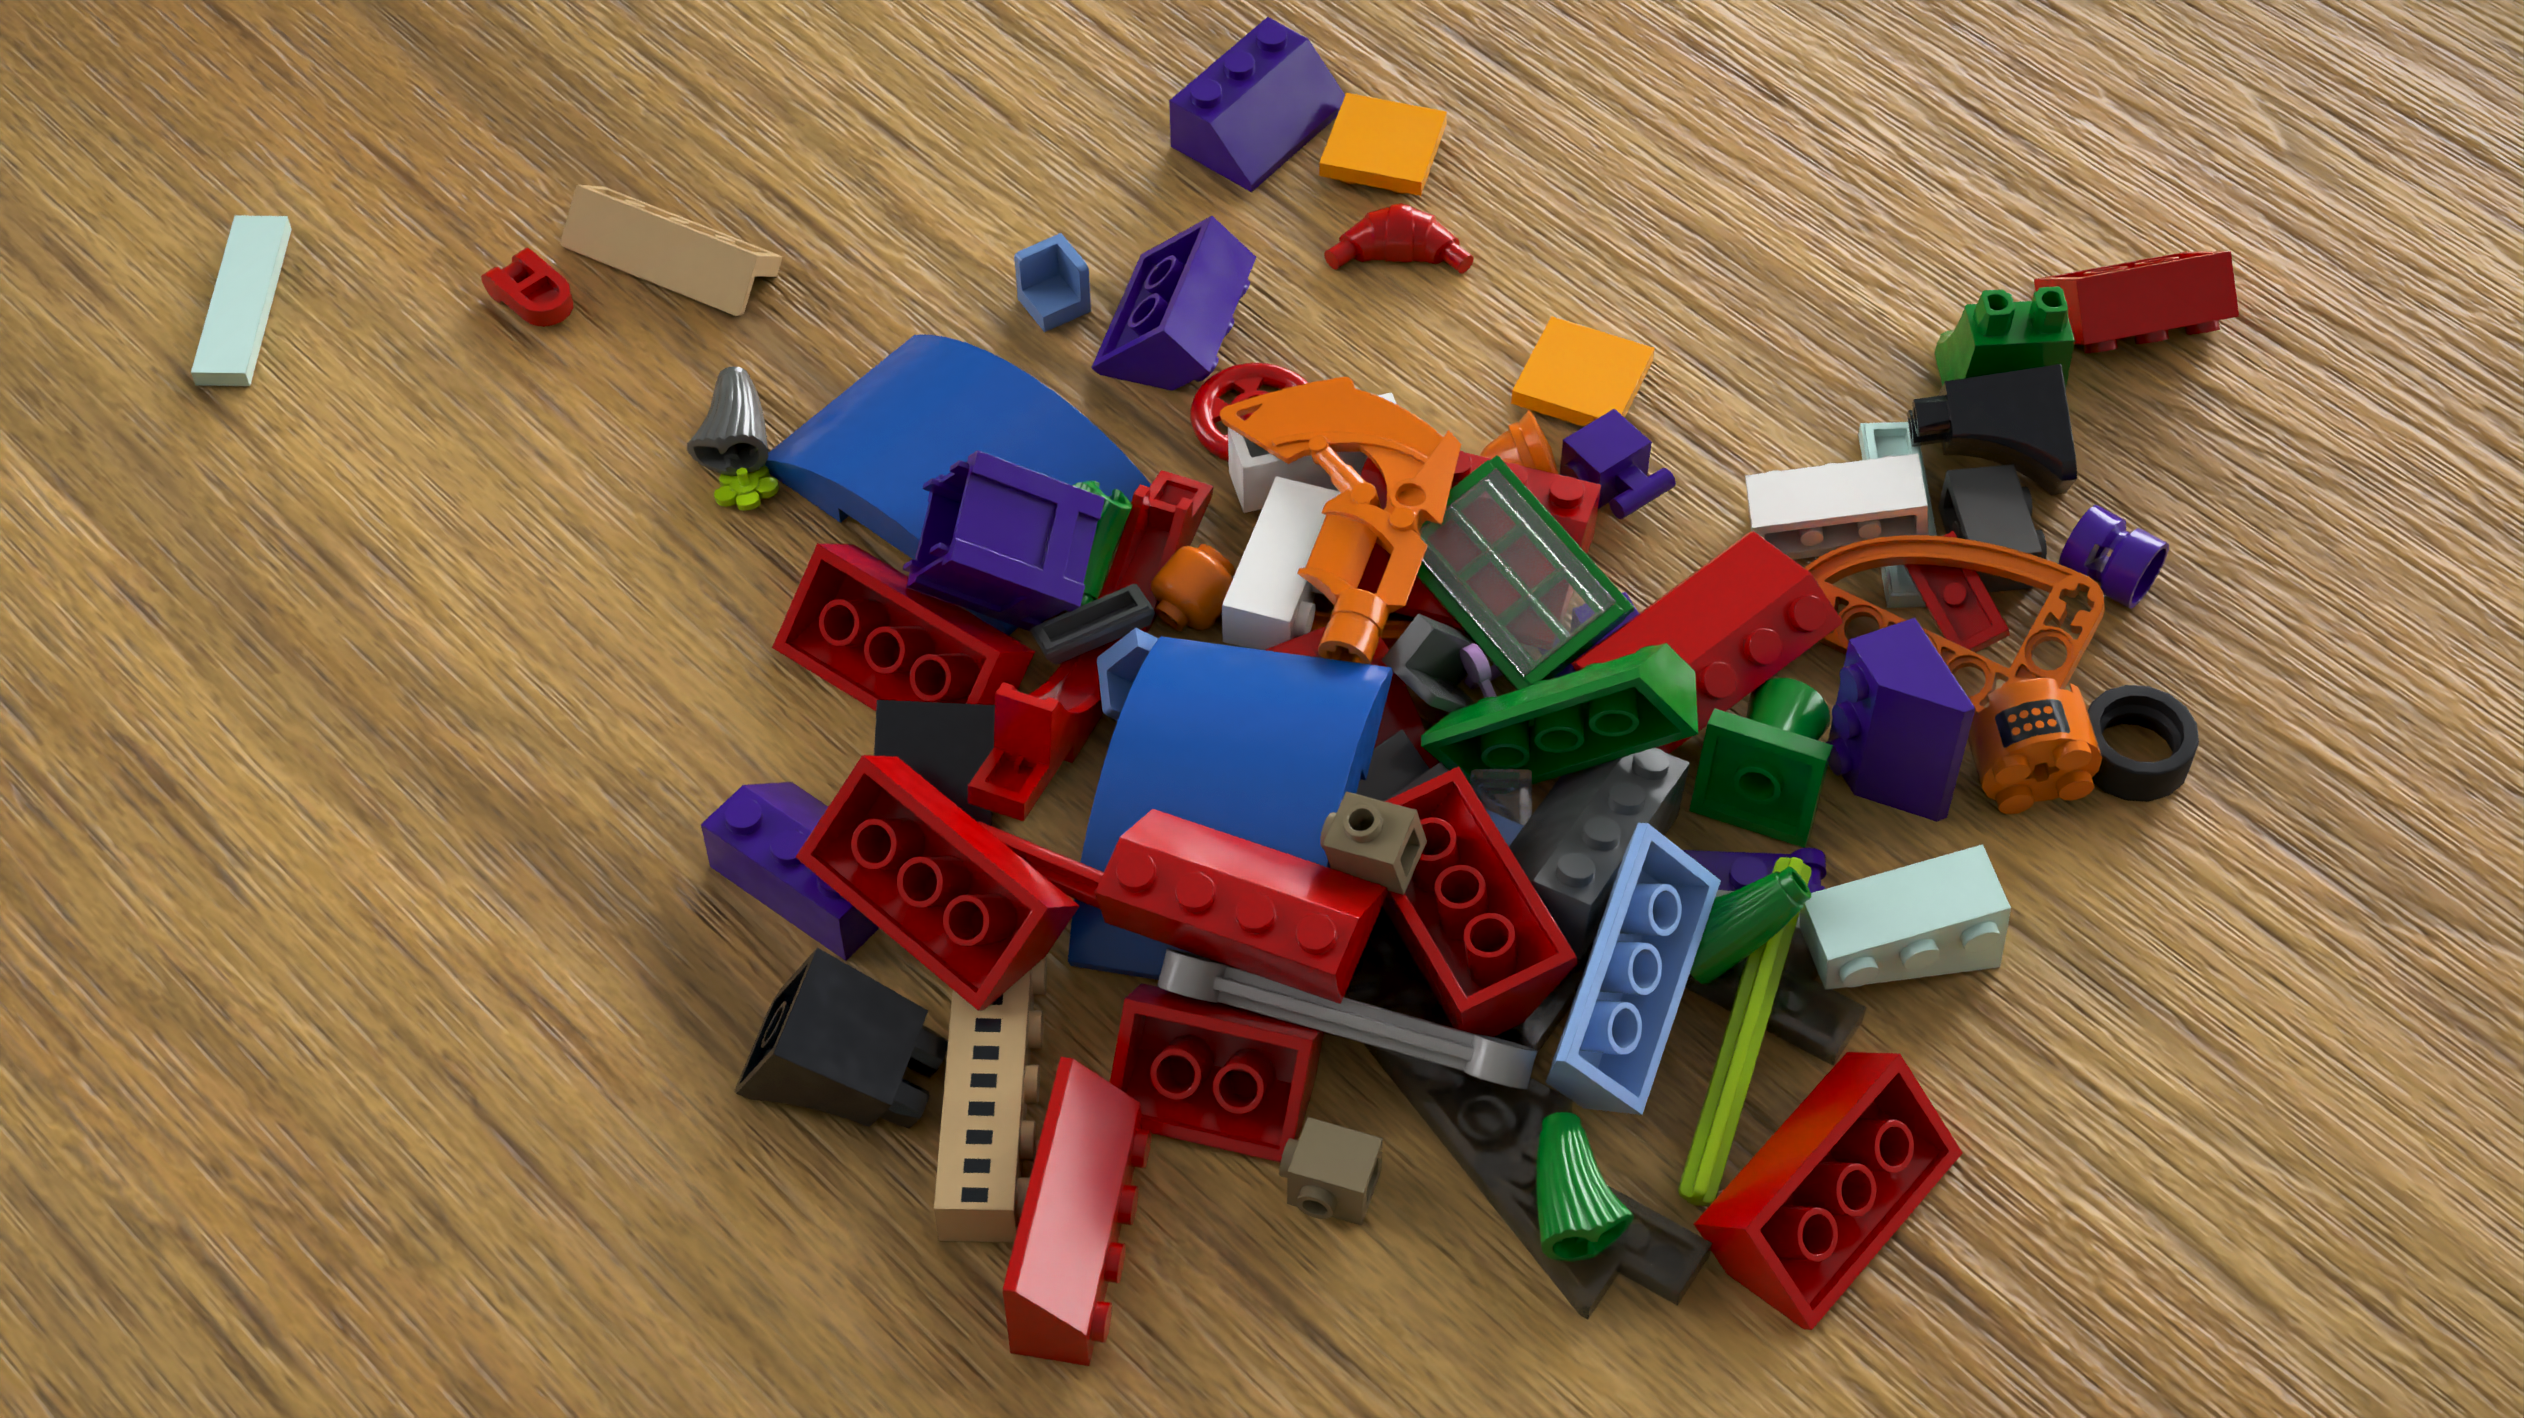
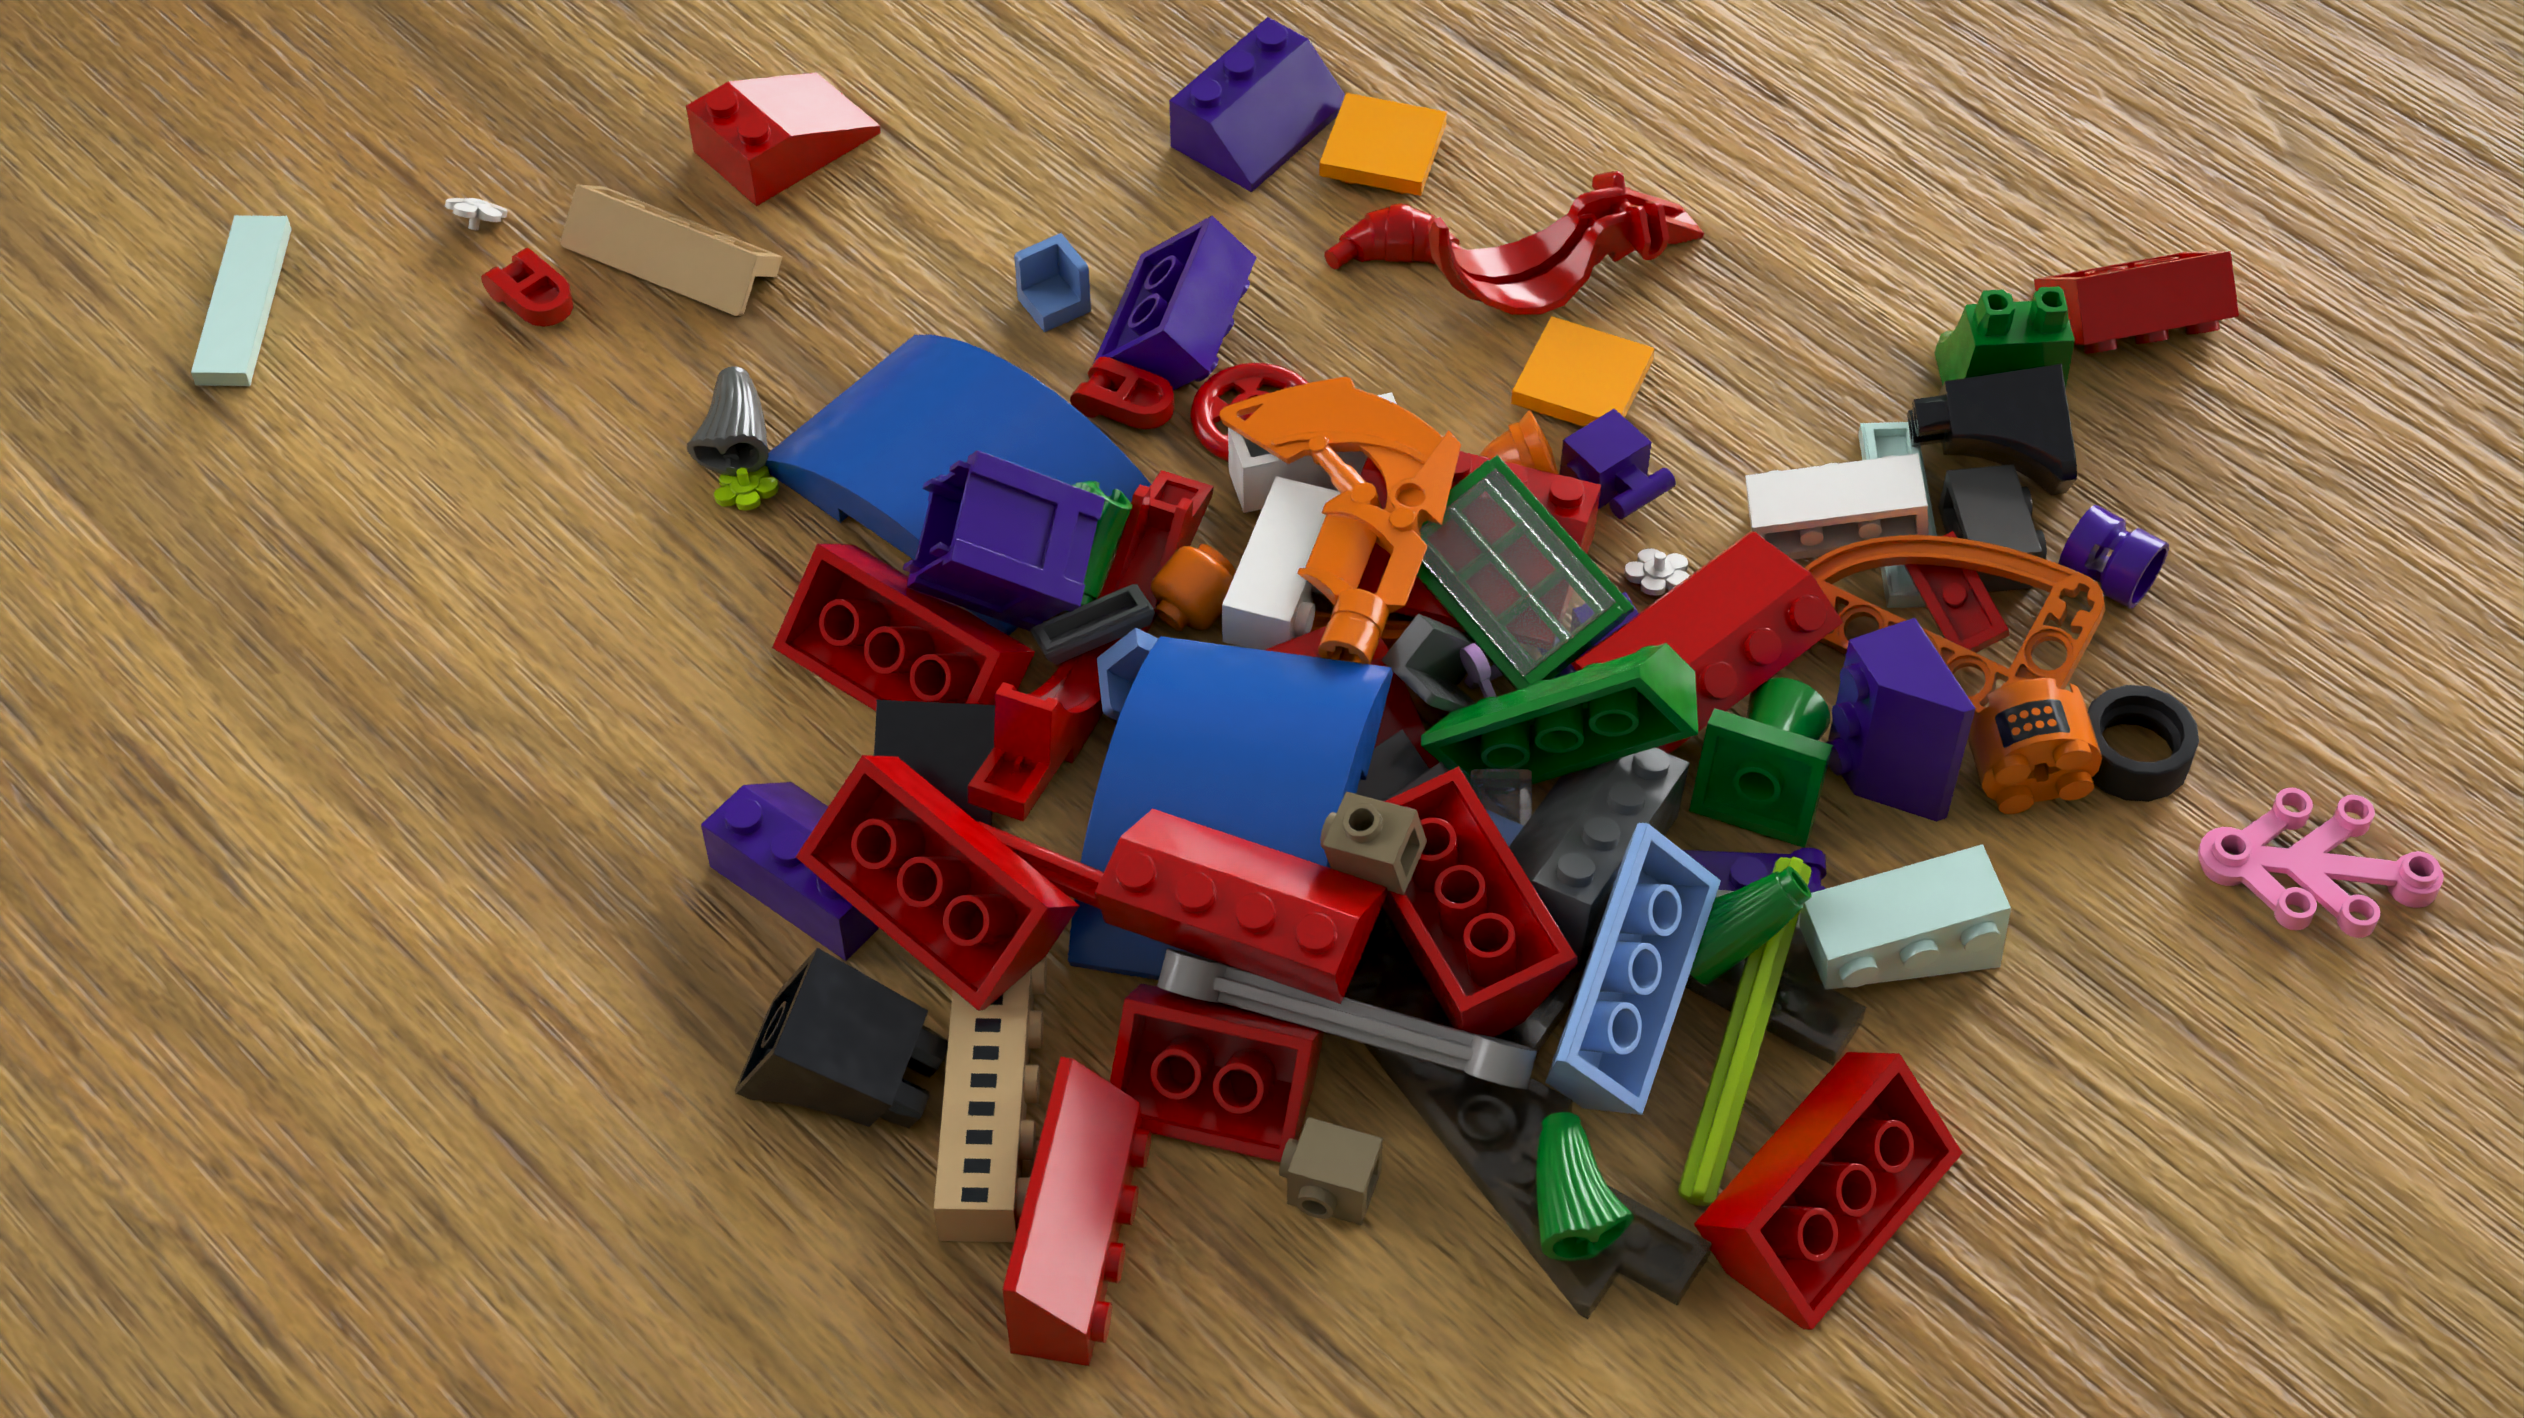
none -> white plant [445,198,507,230]
none -> red slope [686,72,881,207]
none -> red plate [1070,356,1174,429]
none -> red piece [1428,171,1705,315]
none -> white plant [1625,548,1690,595]
none -> bright pink plant [2198,788,2443,938]

